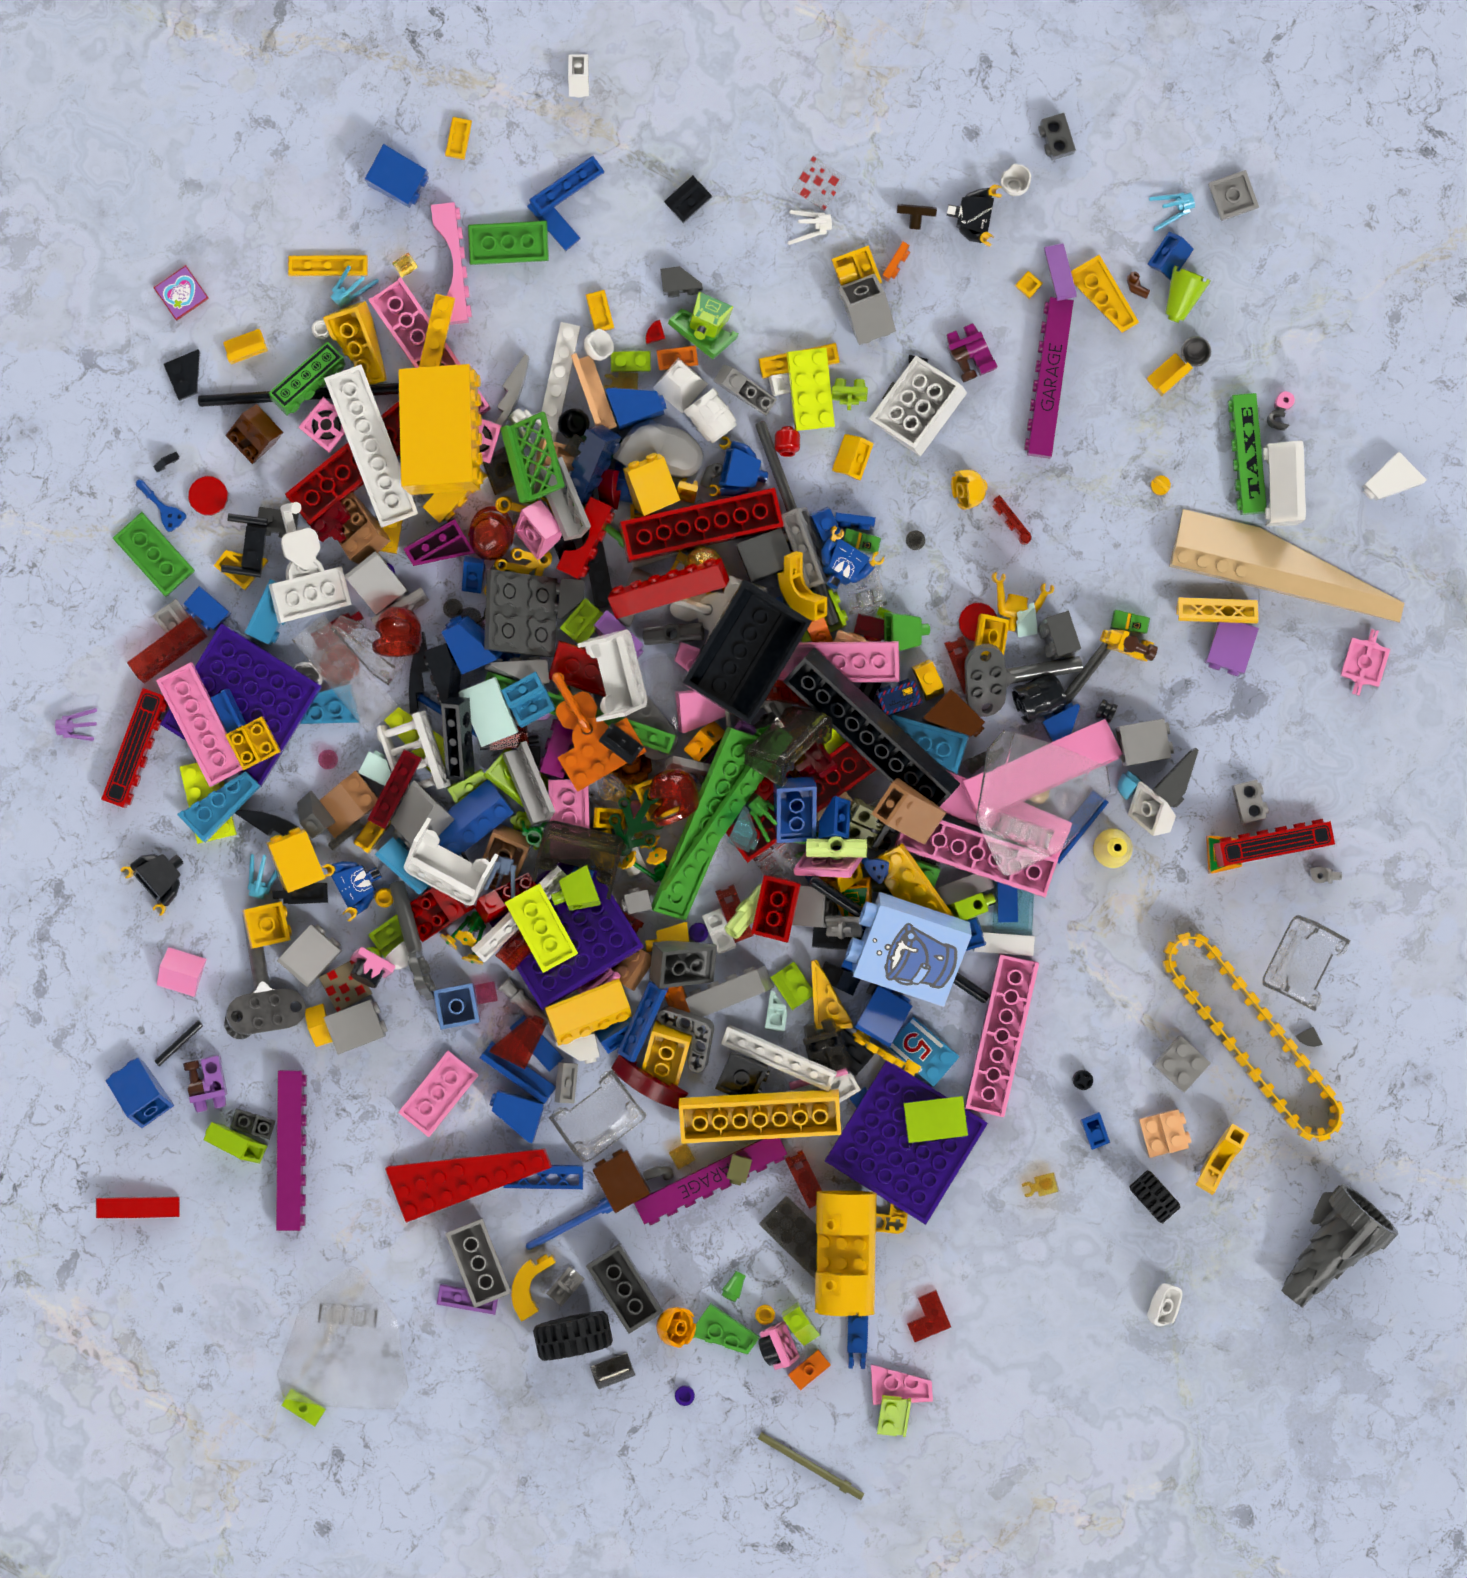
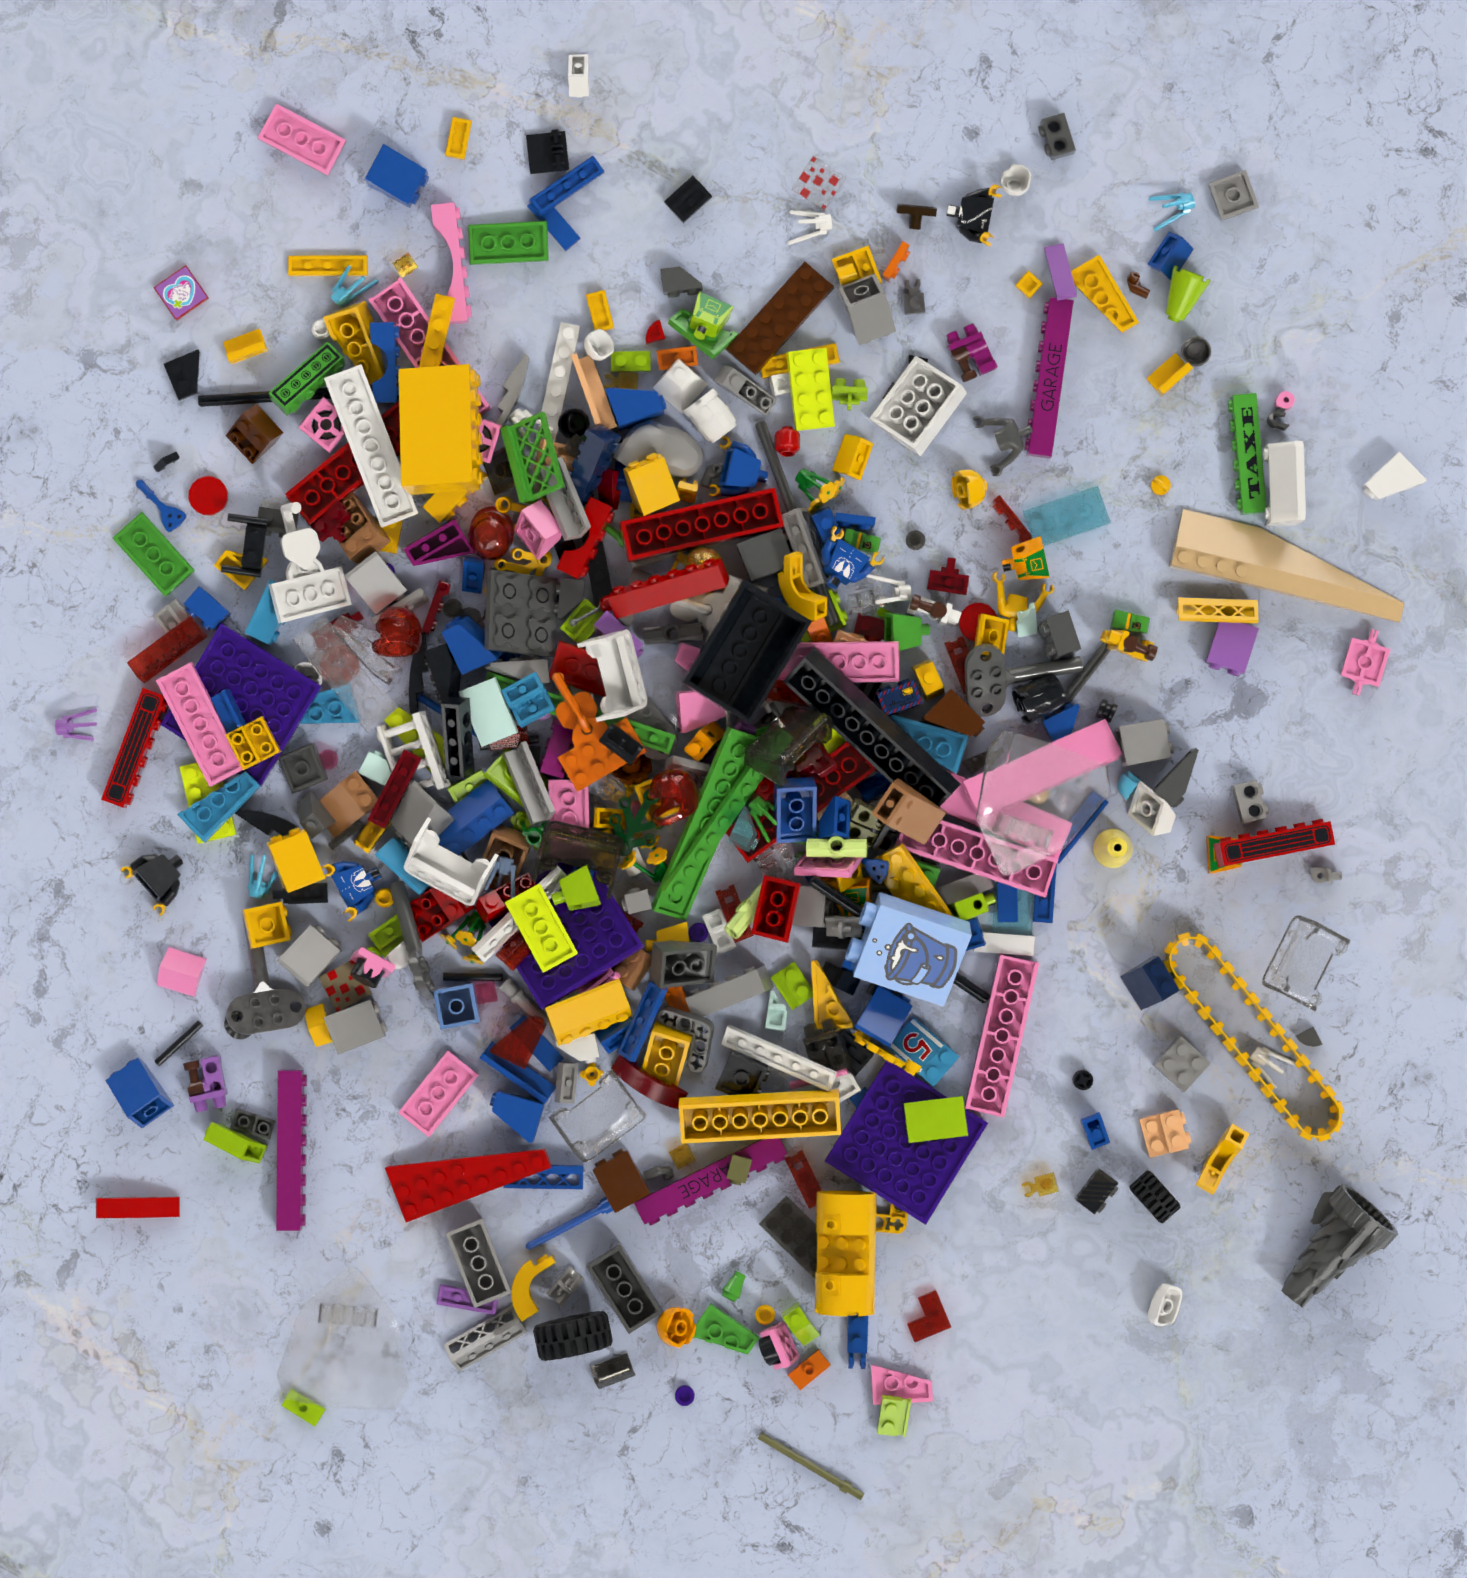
none -> bright pink plate [258,104,347,176]
none -> dark grey tile [279,742,328,794]
none -> blue arch [370,322,401,403]
none -> dark red hinge [422,580,451,635]
none -> black bar [443,973,503,981]
none -> light grey fence [444,1305,528,1372]
none -> black hinge [526,129,569,174]
none -> hinge [570,595,612,627]
none -> yellow plate [580,1062,604,1086]
none -> reddish brown plate [726,261,834,376]
none -> plant [795,468,845,514]
none -> blue plate [856,772,892,802]
none -> white plant [866,574,911,604]
none -> flat silver plate [904,279,925,315]
none -> hips [906,594,962,626]
none -> dark red hinge [927,557,969,595]
none -> dark grey piece [973,416,1033,477]
none -> light orange torso [1001,536,1050,580]
none -> clear light blue tile [1023,486,1111,546]
none -> blue tile [1032,864,1057,923]
none -> brick [1074,1167,1118,1215]
none -> dark blue slope [1120,956,1180,1010]
none -> white plant [1249,1046,1295,1089]

